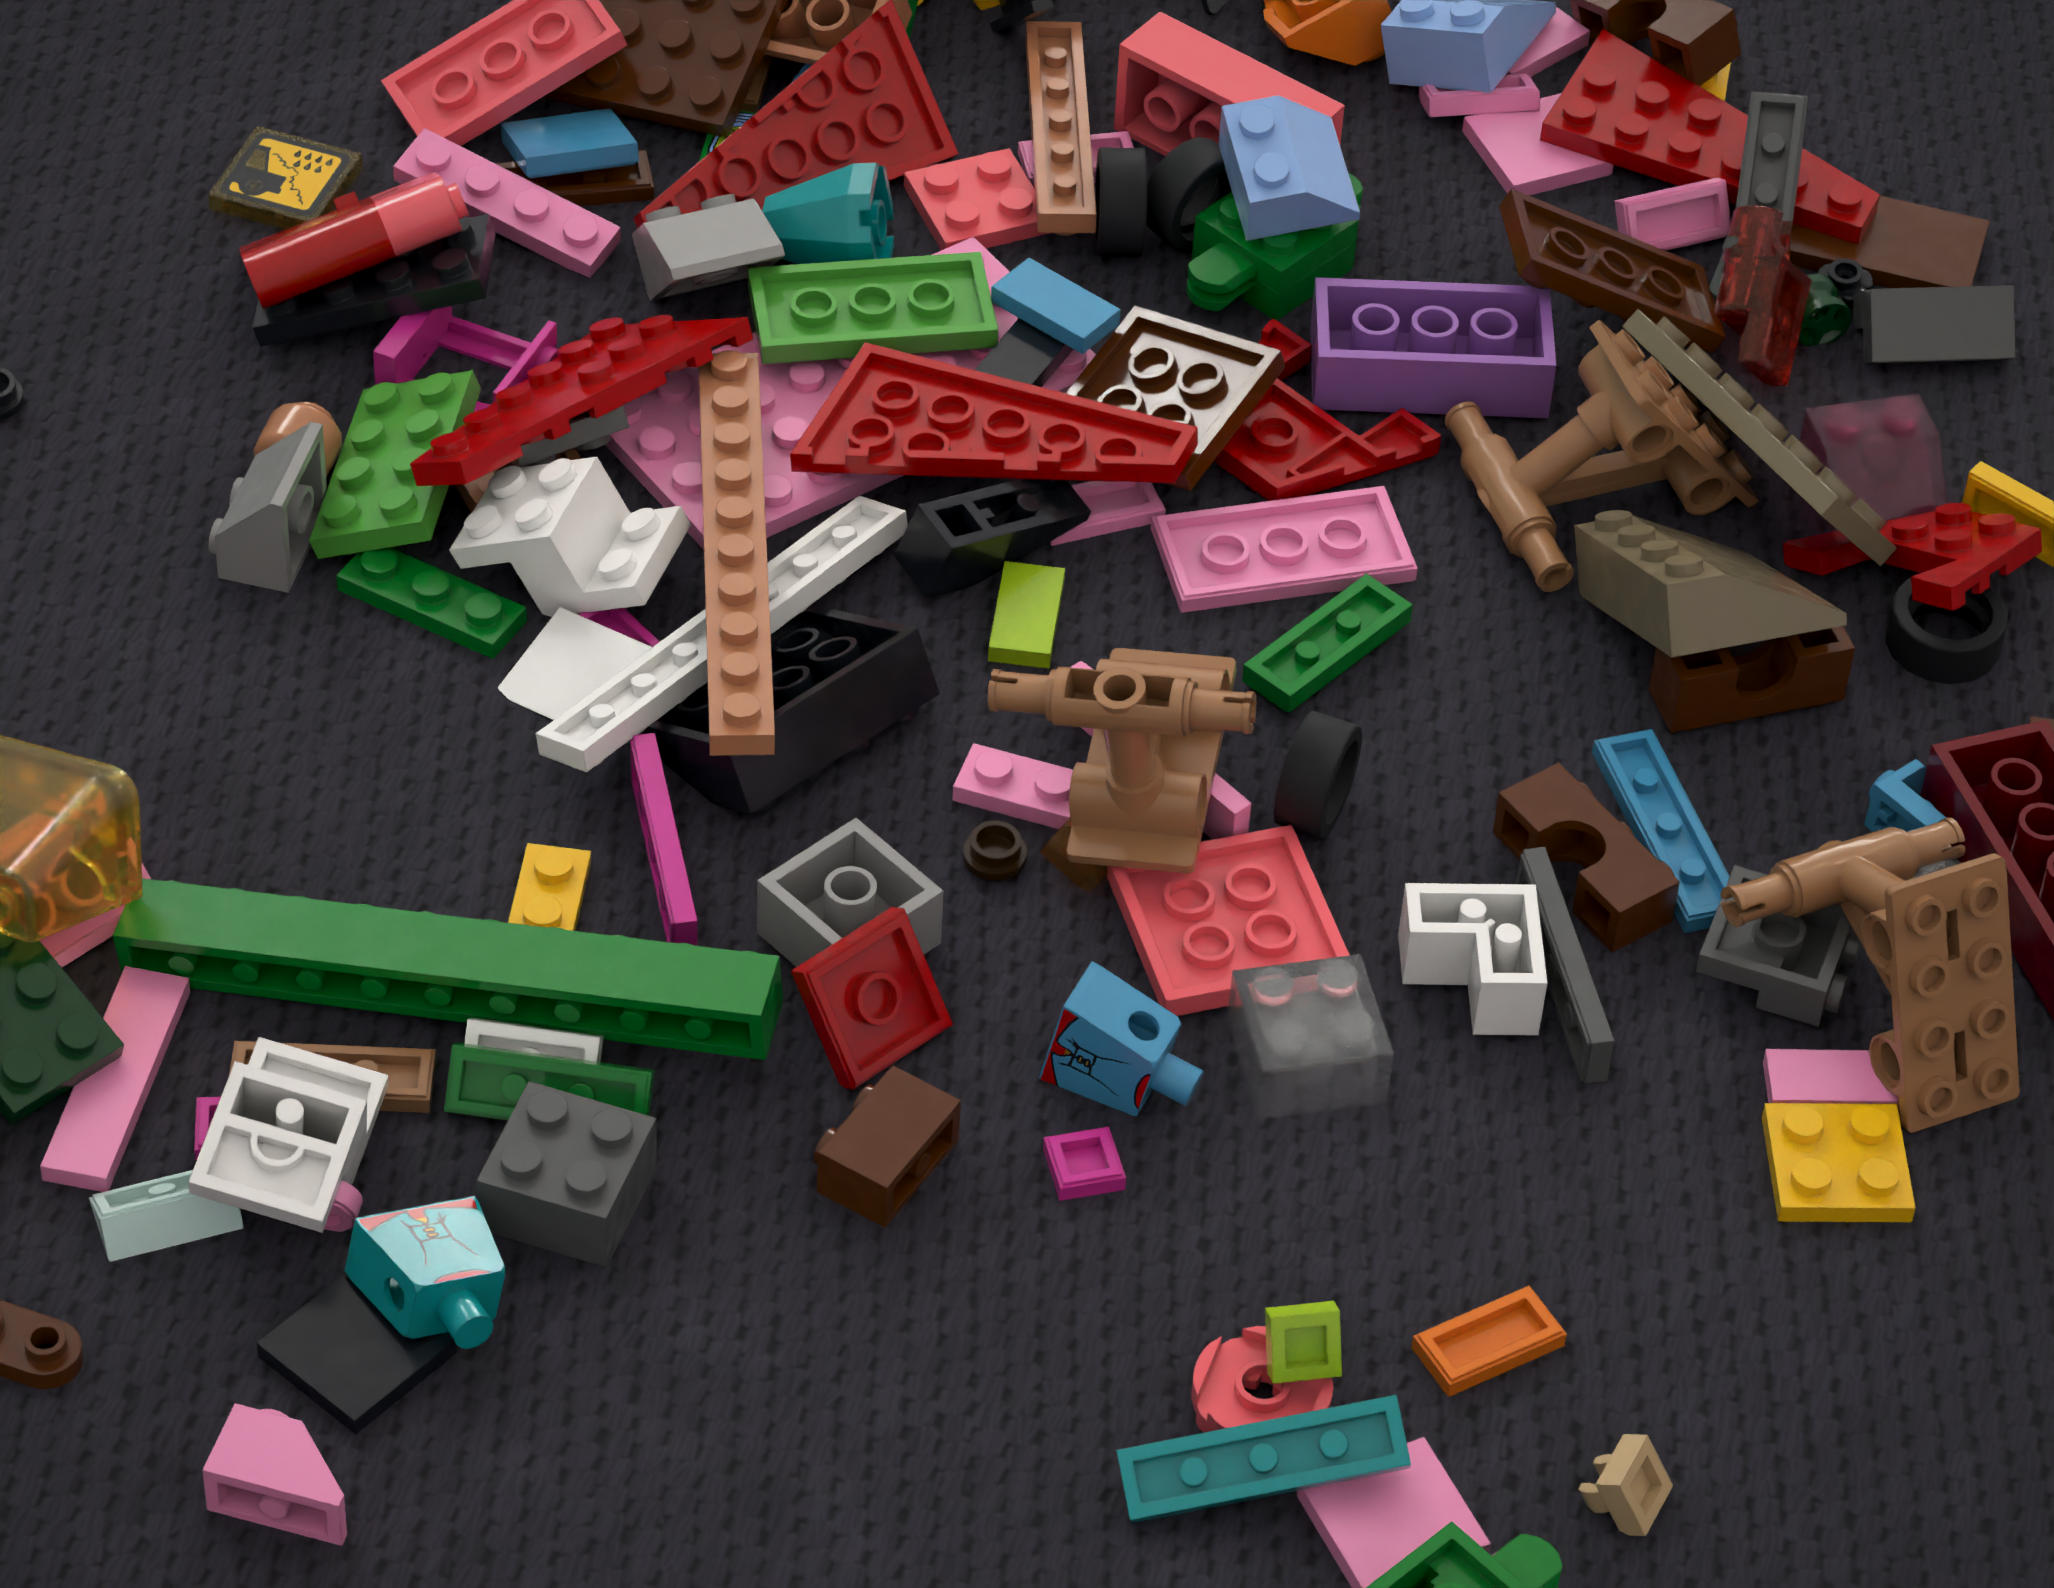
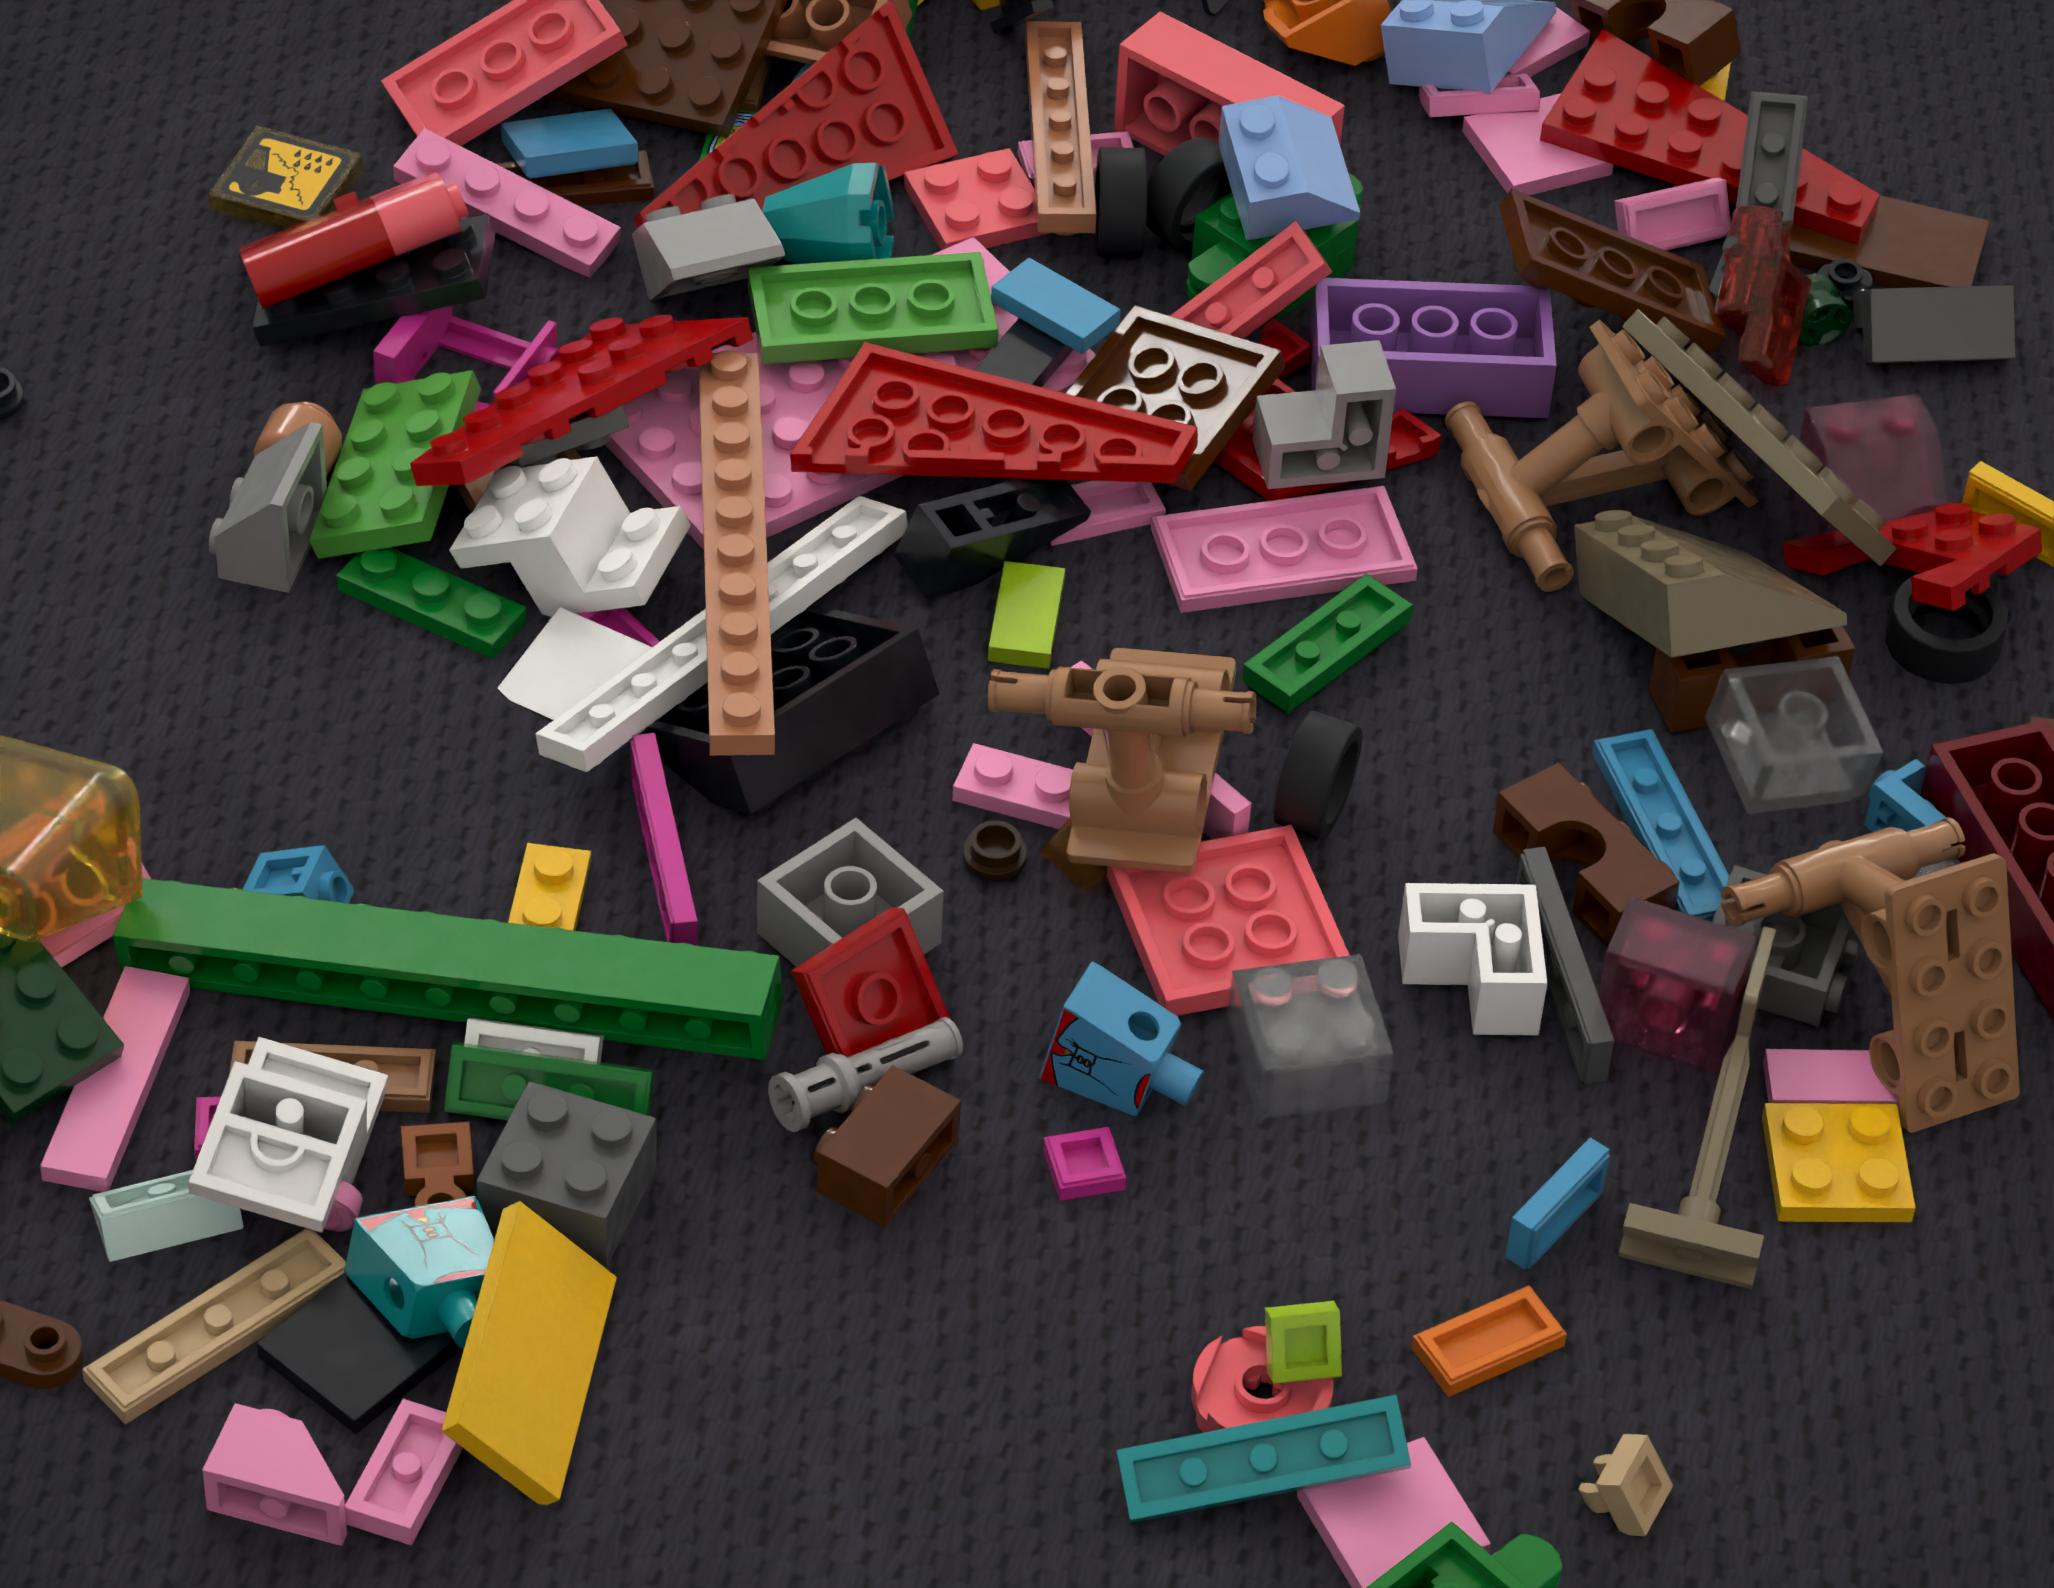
none -> tan tile [82,1228,346,1425]
none -> dark azure bracket [243,845,354,903]
none -> bright pink plate [345,1399,463,1546]
none -> dark orange plate [401,1122,474,1207]
none -> yellow tile [441,1201,617,1505]
none -> light grey pin [768,1017,963,1132]
none -> coral plate [1170,221,1333,339]
none -> light grey brick [1252,340,1396,489]
none -> dark azure tile [1505,1137,1610,1270]
none -> clear pink brick [1598,896,1757,1075]
none -> dark tan piece [1618,926,1776,1289]
none -> clear brick [1705,656,1883,814]

